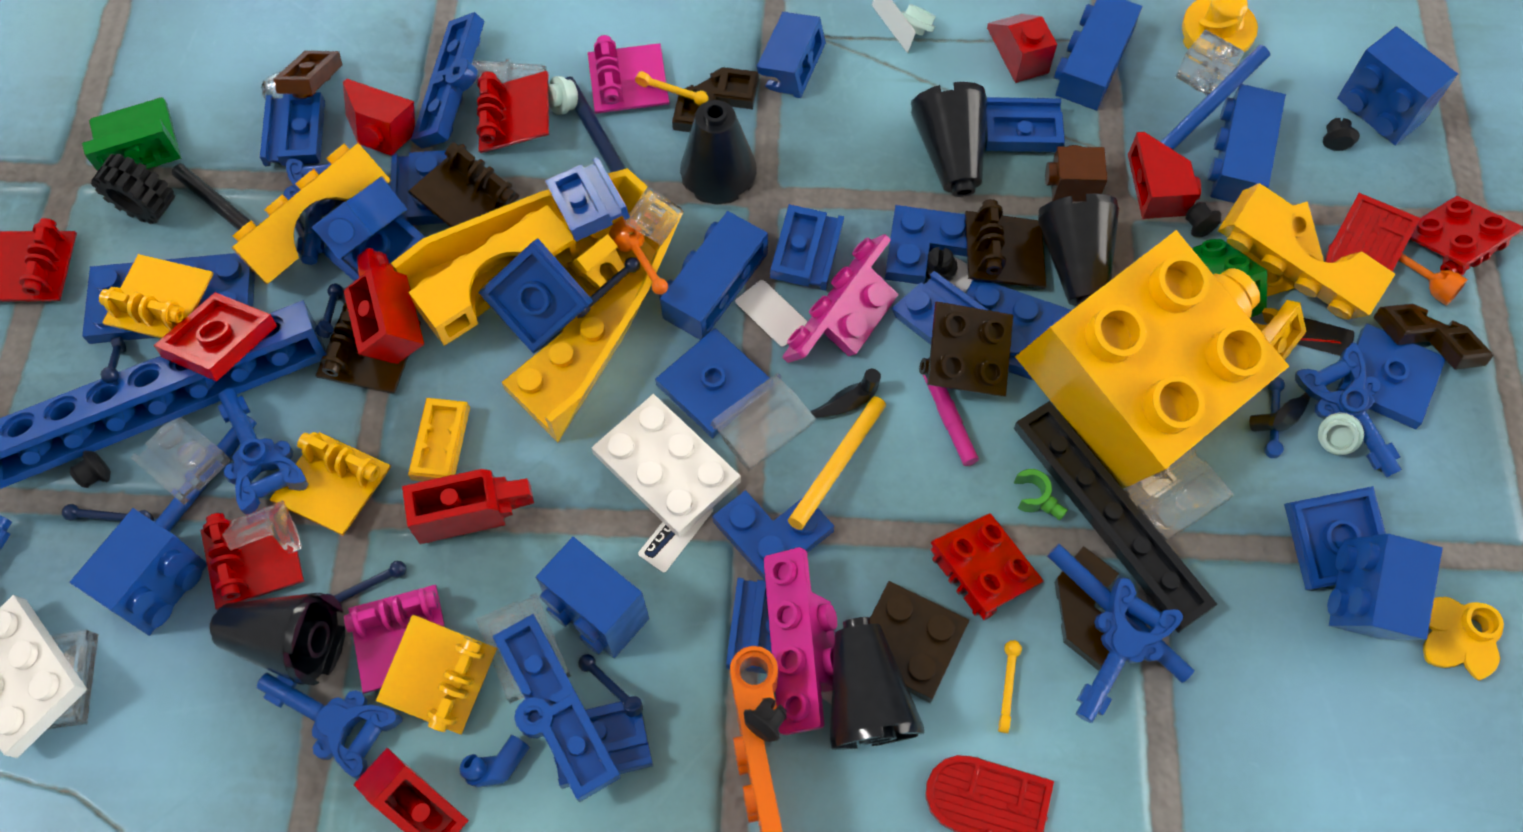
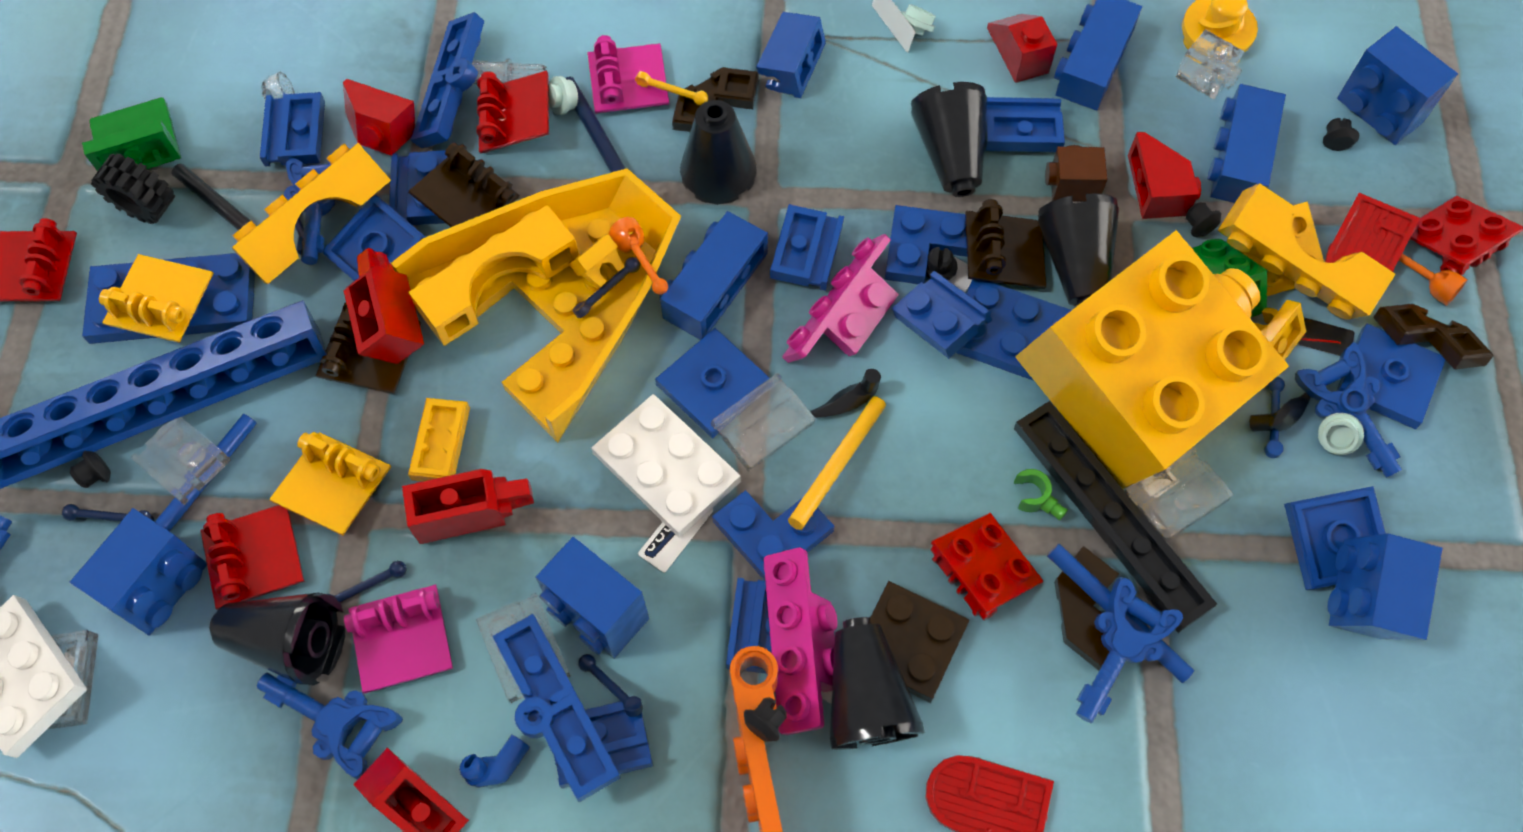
dark blue hinge [100,336,126,383] -> none
red tile [154,292,277,381] -> none
blue piece [217,389,308,515] -> none
clear tile [222,500,302,554] -> none
reddish brown plate [273,50,342,98] -> none
blue arch [312,176,409,260] -> none
dark blue hinge [315,283,344,338] -> none
yellow hinge [376,614,497,735] -> none
blue plate [478,238,593,354] -> none
plate [545,157,630,241] -> none
clear tile [625,187,684,245] -> none
white sticker [735,280,808,347] -> none
dark brown hinge [919,301,1013,397] -> none
dark pink piece [923,375,979,466] -> none
yellow hinge [998,640,1022,734] -> none
blue bar [1161,45,1271,150] -> none
yellow plate [1423,597,1504,681] -> none

